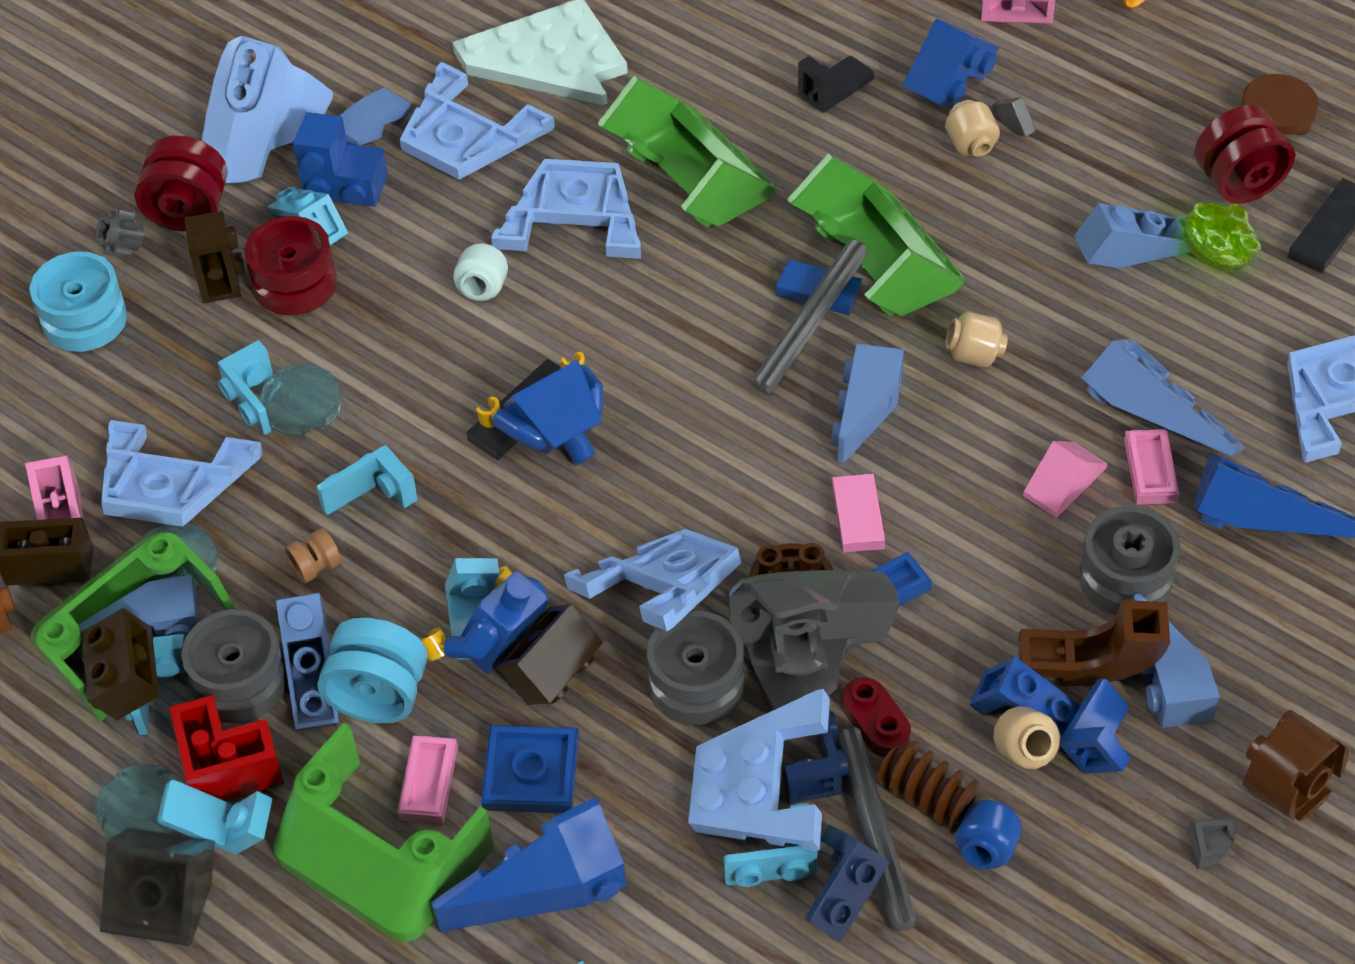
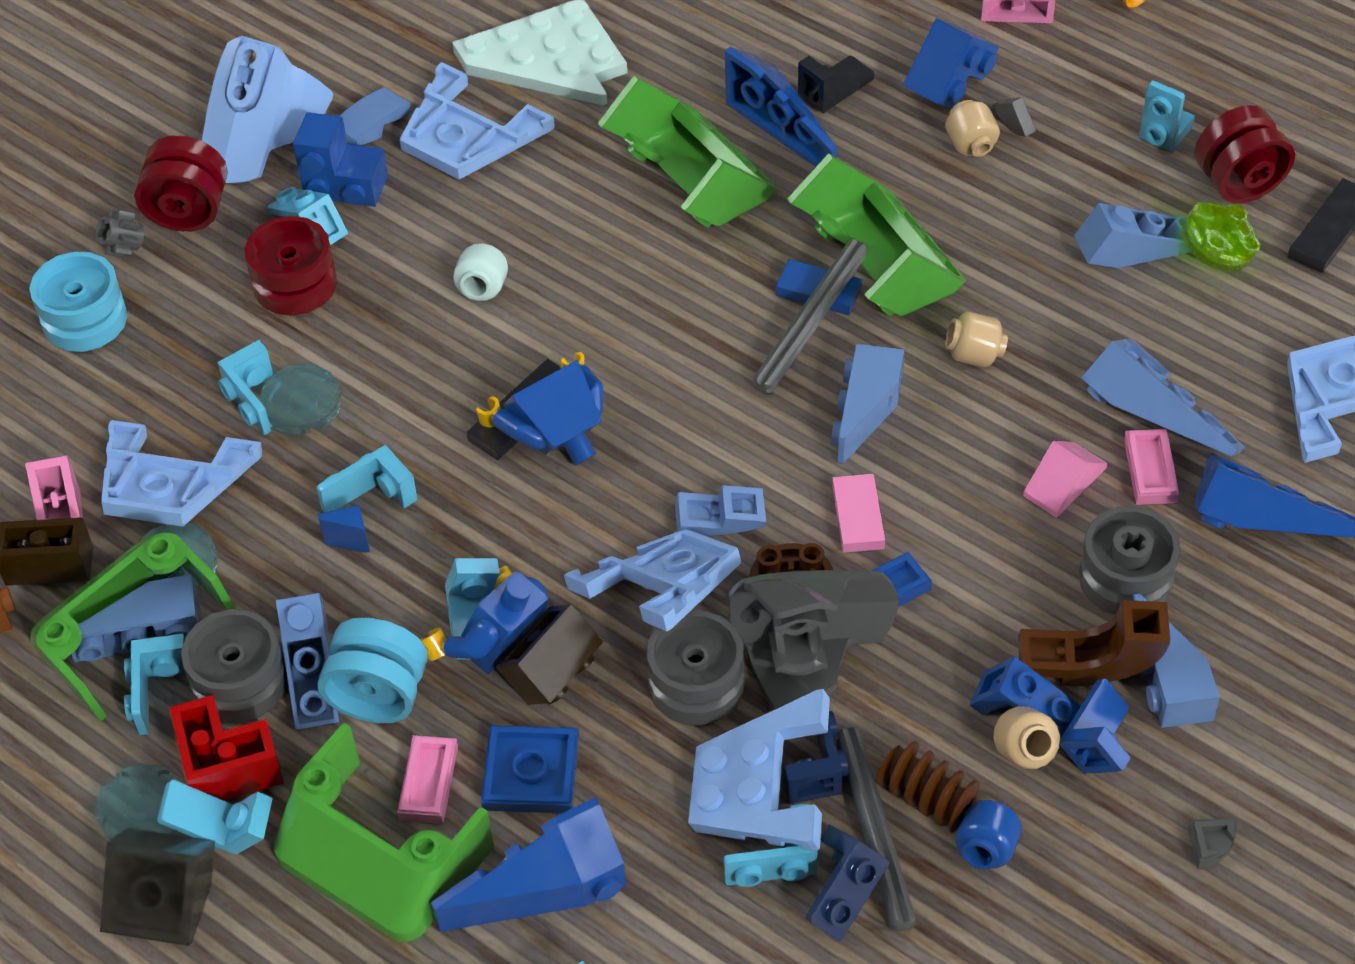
dark brown brick [81,608,159,720] -> none
dark brown brick [184,211,245,304] -> none
medium nougat wheel [284,528,342,584] -> none
light blue wing [491,159,641,259] -> none
dark red plate [842,677,911,757] -> none
reddish brown tile [1241,74,1318,135] -> none
reddish brown brick [1243,710,1349,821] -> none
none -> blue slope [318,505,370,553]
none -> medium blue slope [675,485,766,536]
none -> blue wedge [725,47,837,167]
none -> medium azure bracket [1139,81,1195,153]

